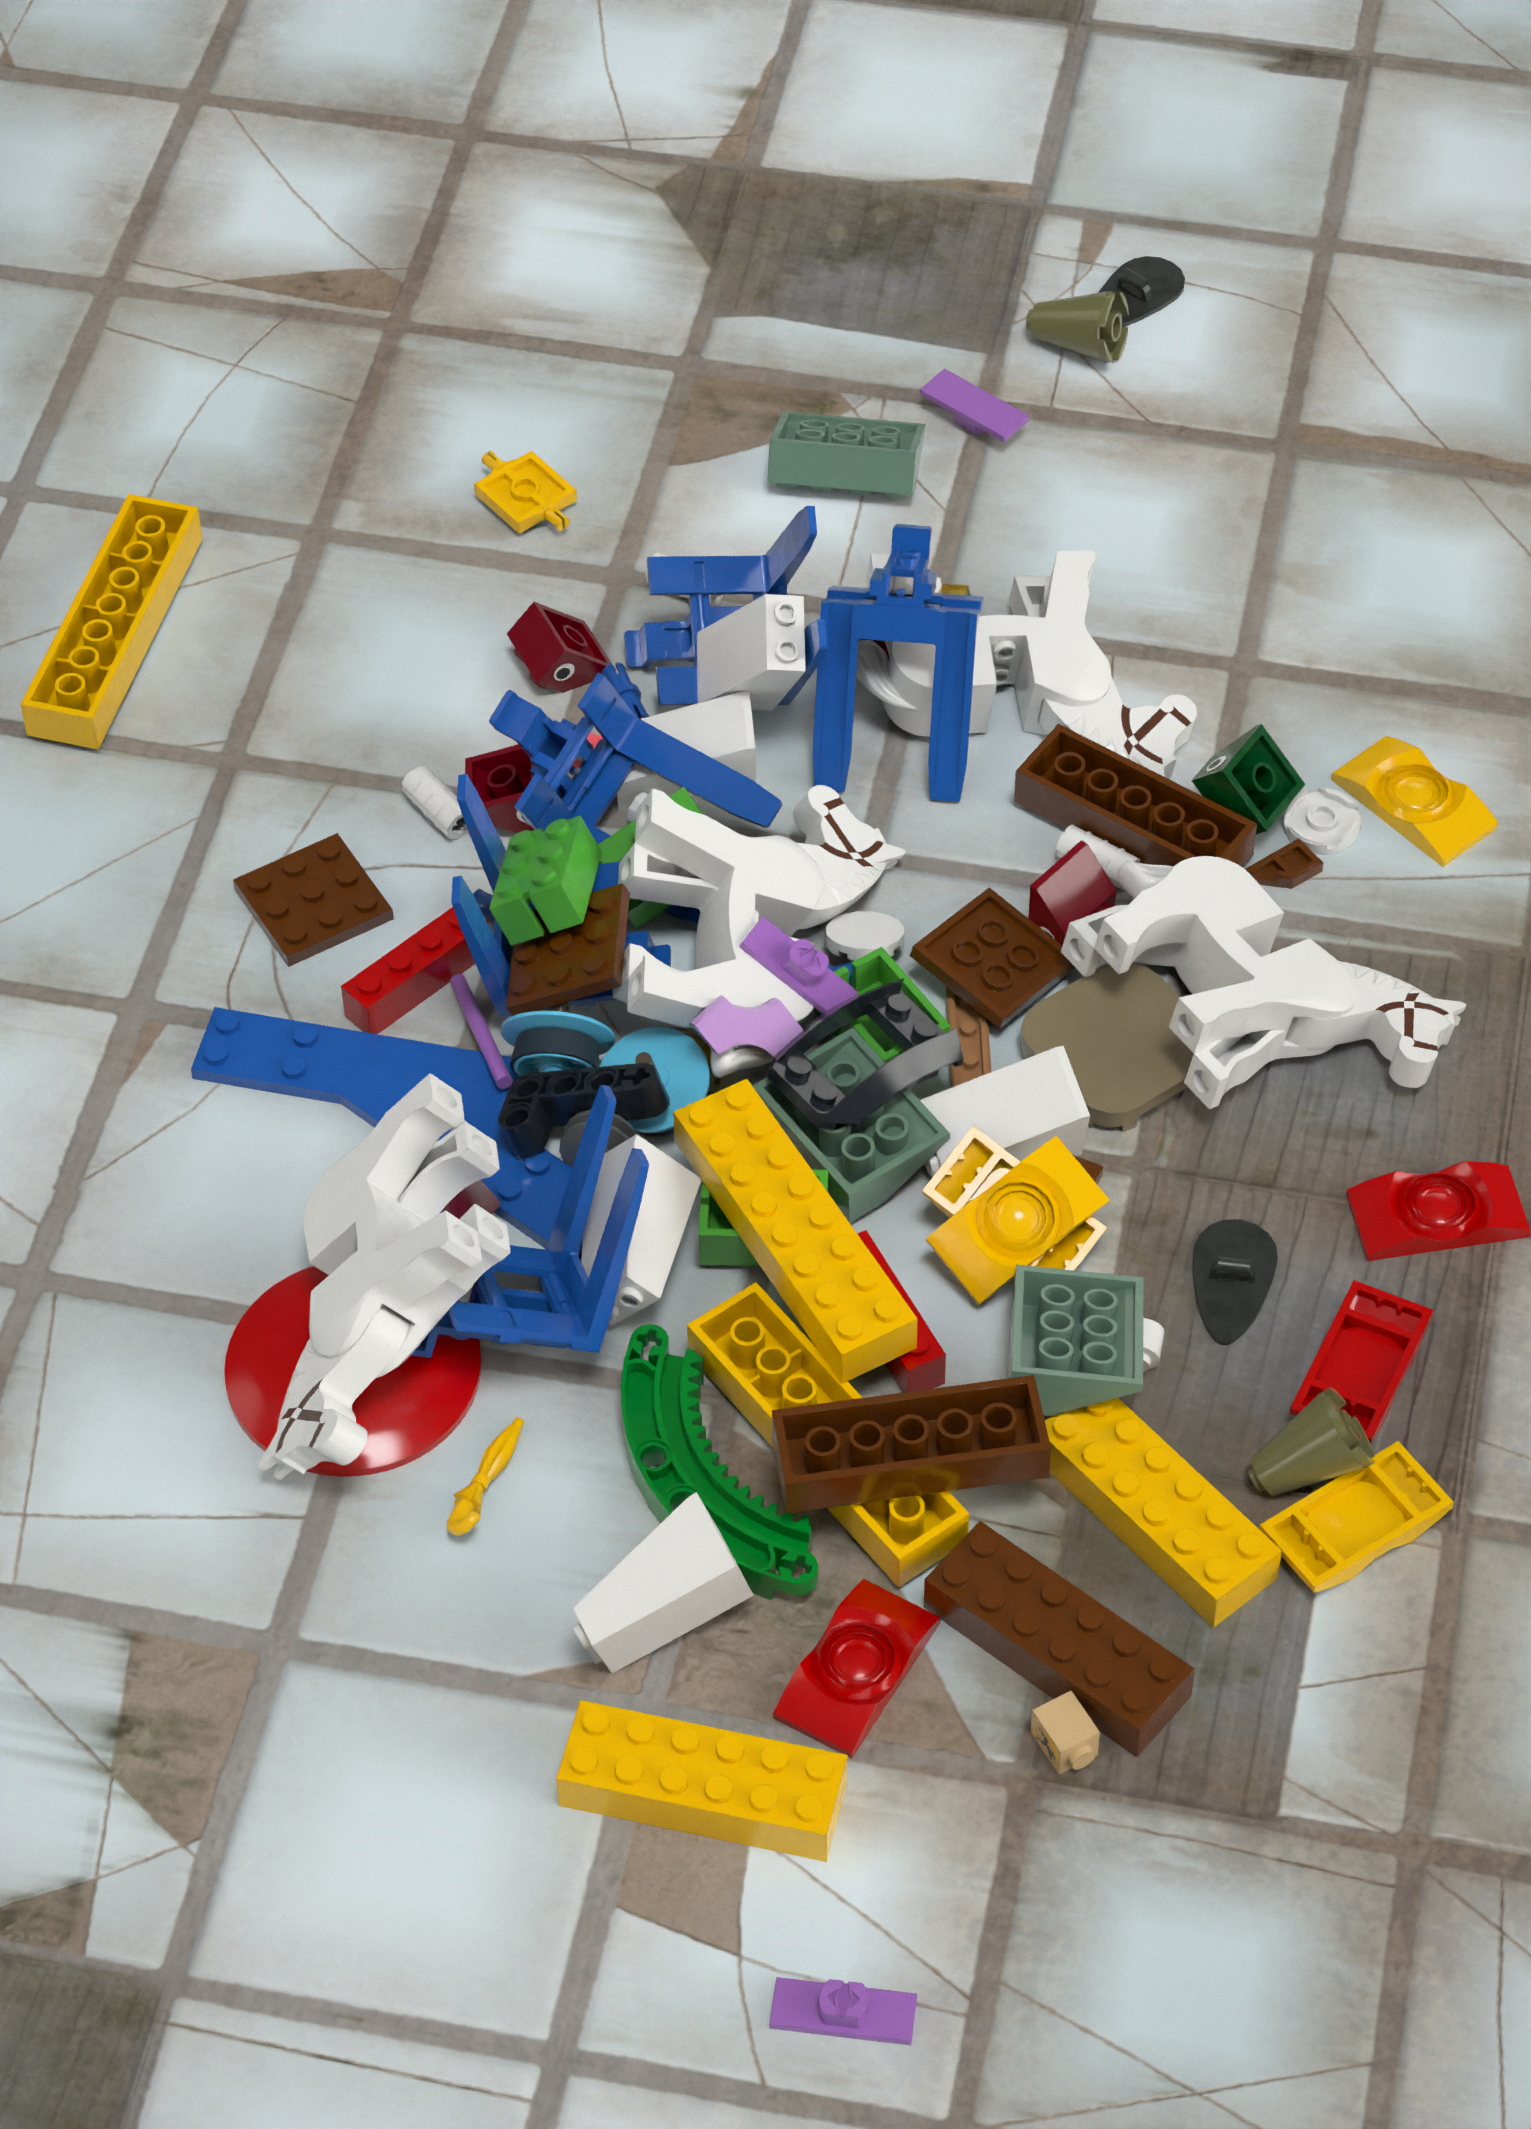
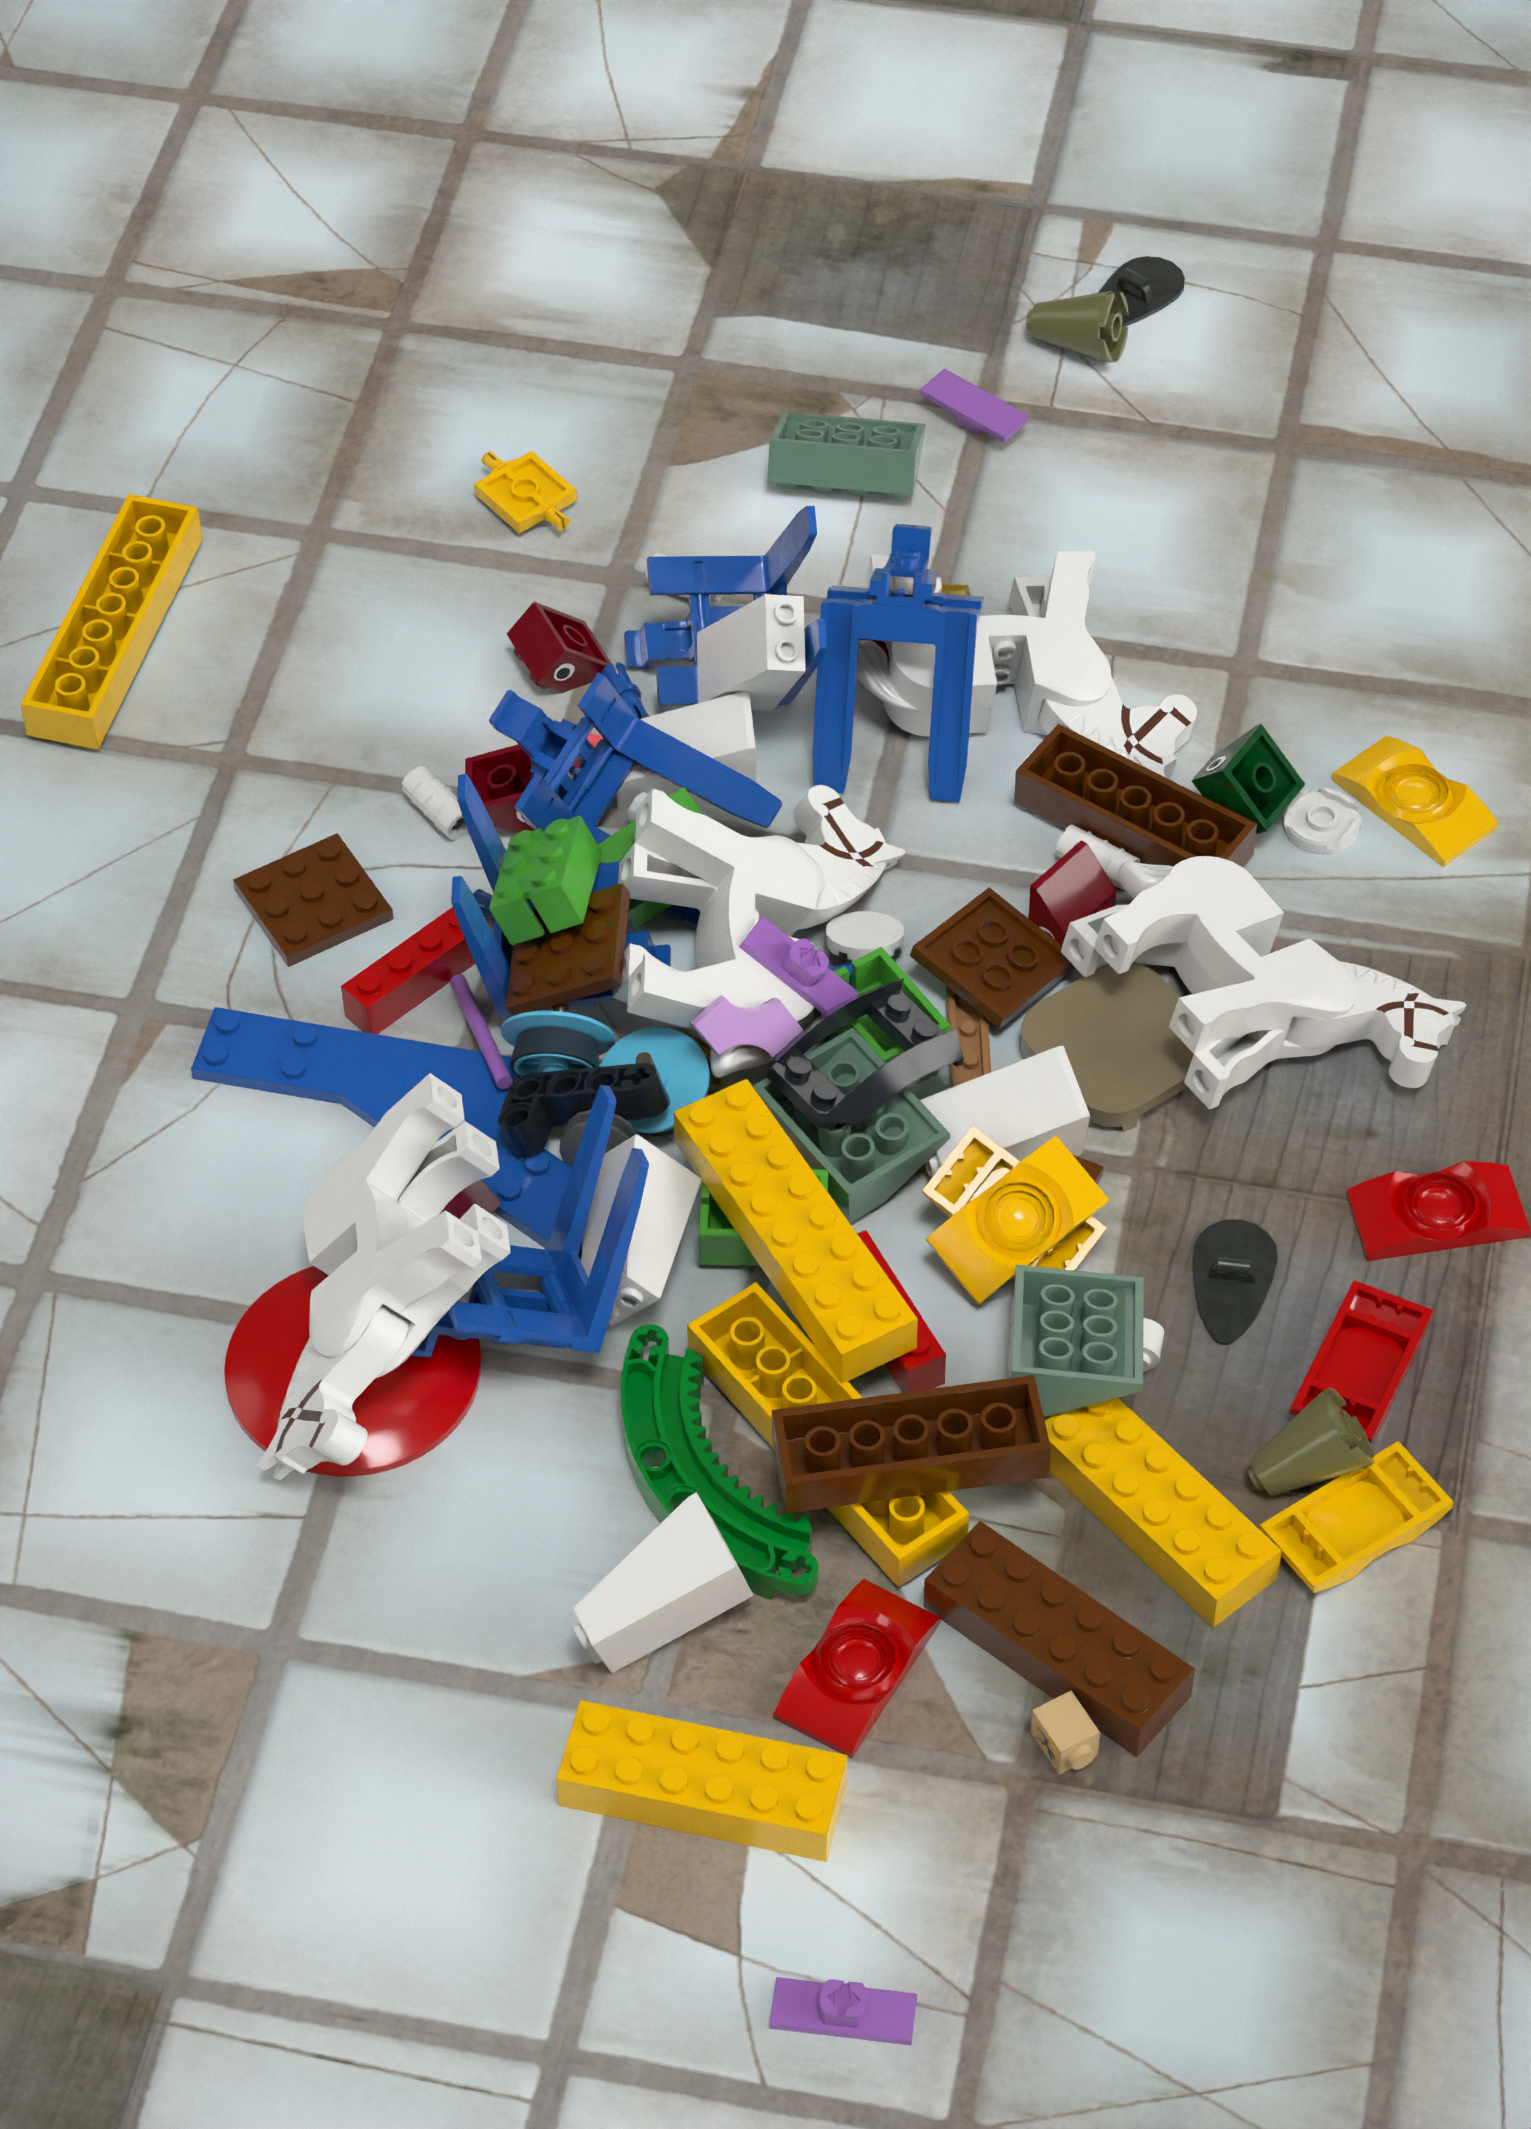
yellow piece [446,1417,524,1536] -> none
reddish brown tile [1245,839,1324,889] -> none

